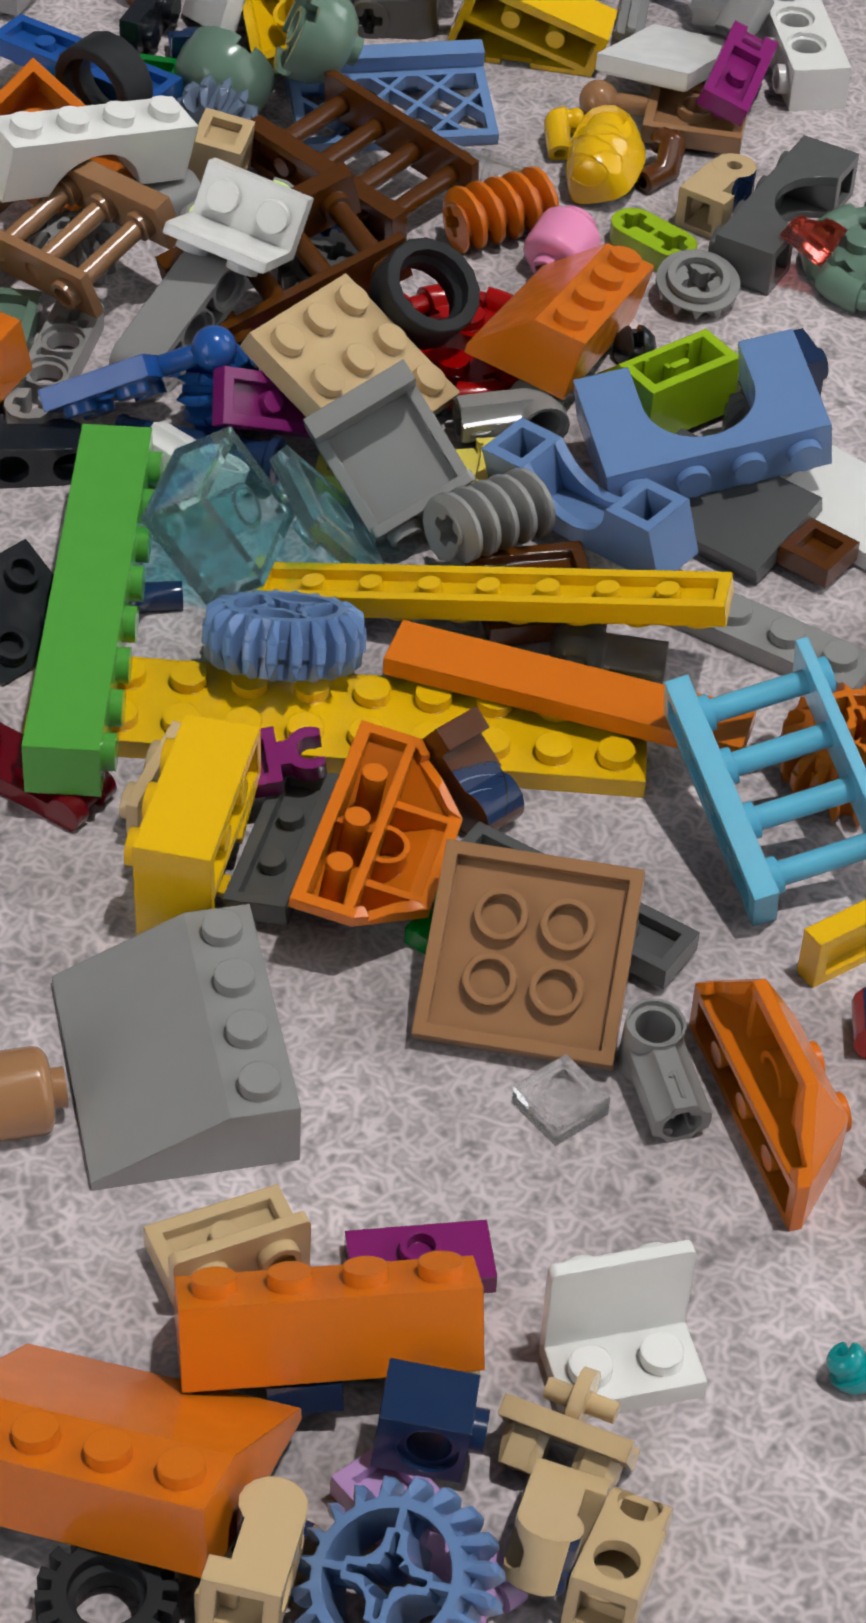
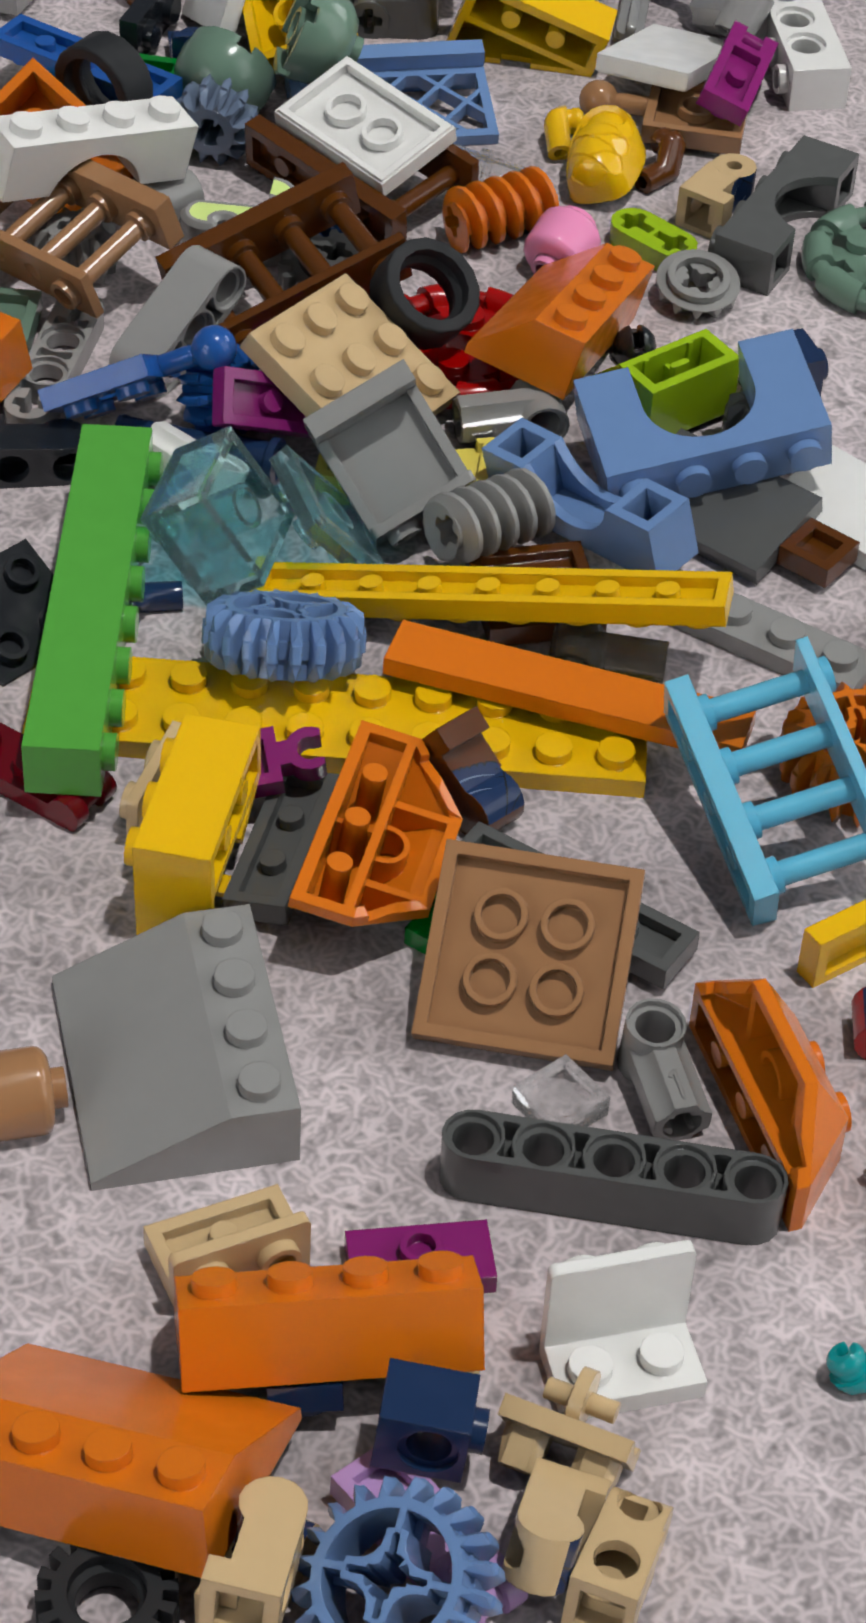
white bracket [163,157,314,277] -> none
tan brick [188,107,256,184] -> none
clear red tile [780,215,848,268] -> none
none -> white tile [274,56,457,196]
none -> dark grey beam [439,1110,788,1245]

